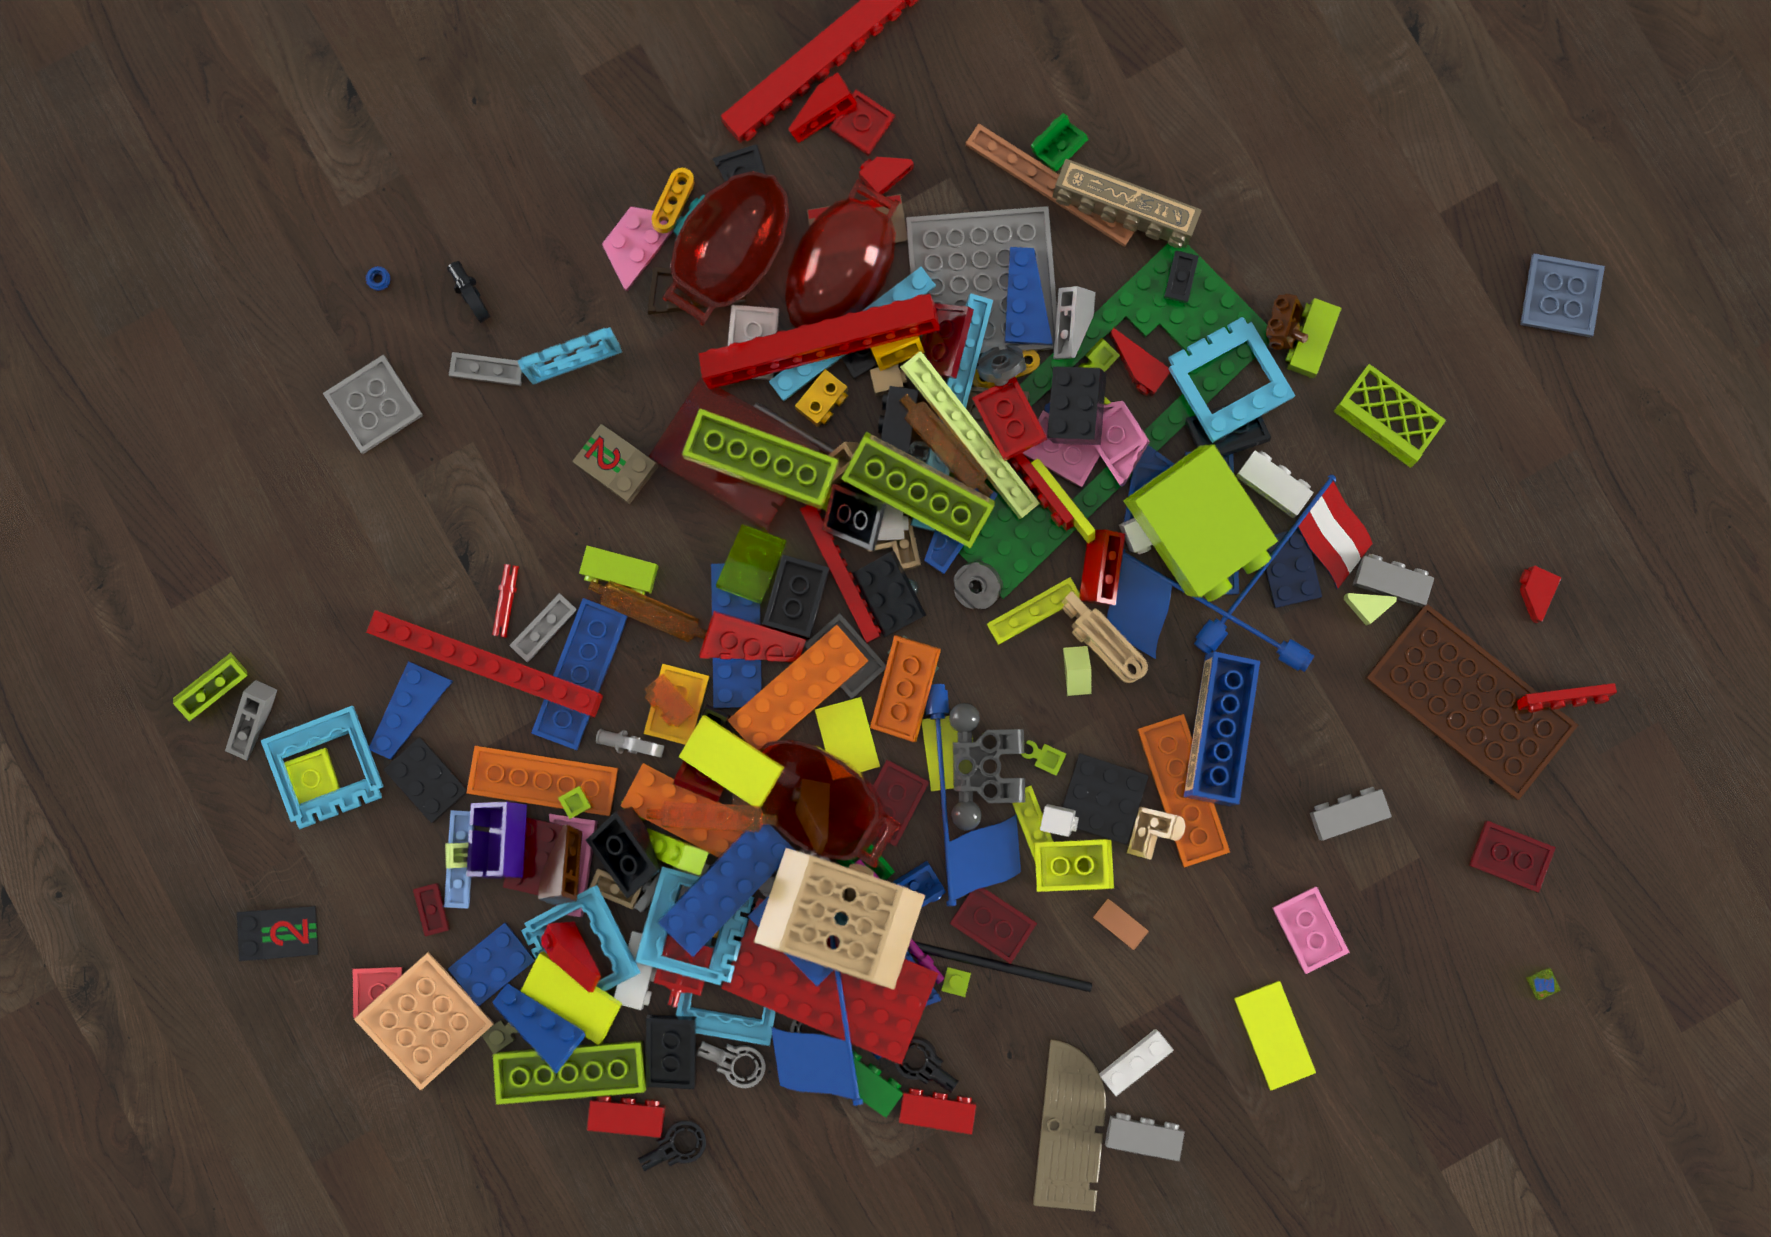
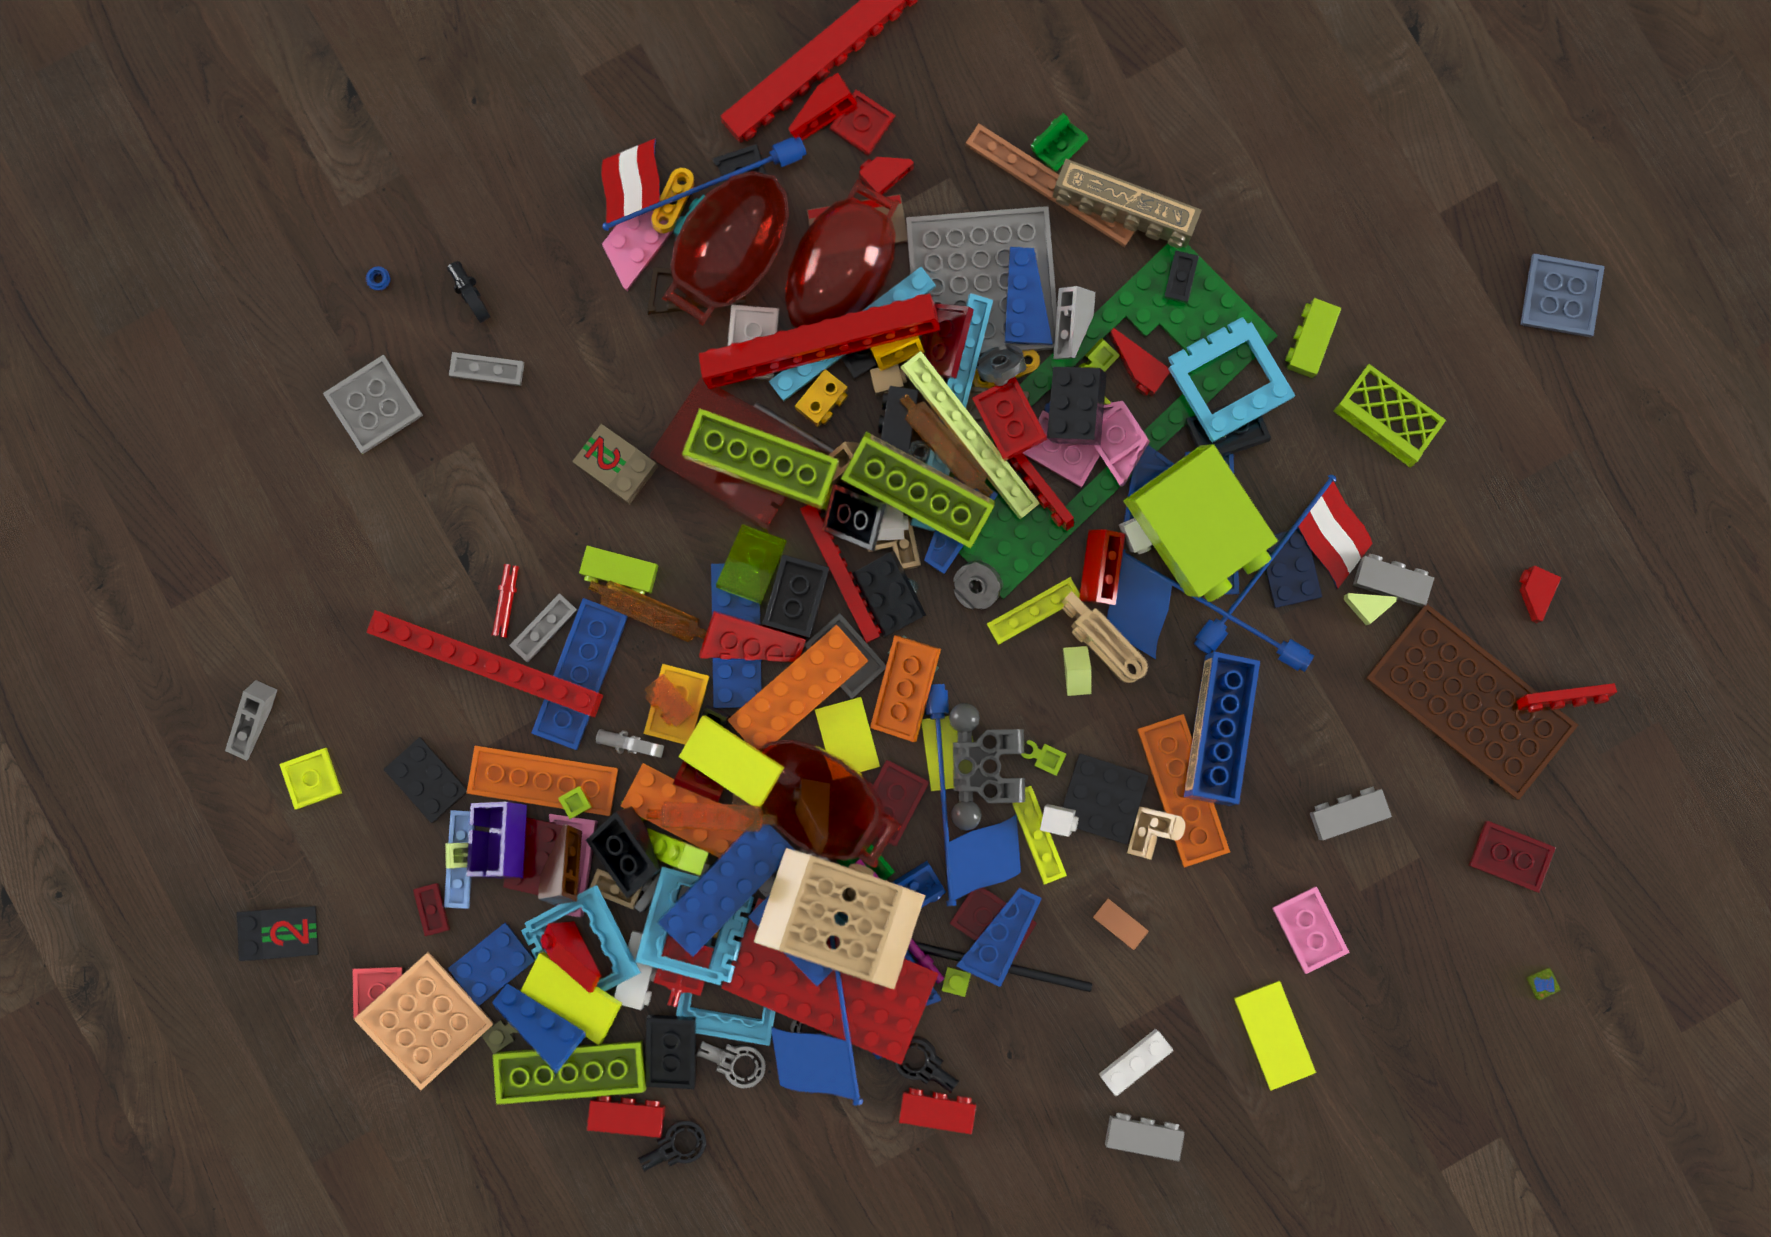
lime brick [173,653,247,722] -> none
medium azure hinge [261,706,384,829] -> none
blue wing [369,661,453,759] -> none
medium azure hinge [518,327,622,384] -> none
green brick [852,1049,903,1118] -> none
neon yellow tile [1031,458,1095,544] -> none
dark tan door [1033,1039,1106,1211] -> none
neon yellow slope [1035,840,1114,892] -> none
white brick [1235,451,1314,518] -> none
reddish brown brick [1266,294,1308,350] -> none
none -> flag [602,137,807,231]
none -> blue wing [956,888,1042,987]

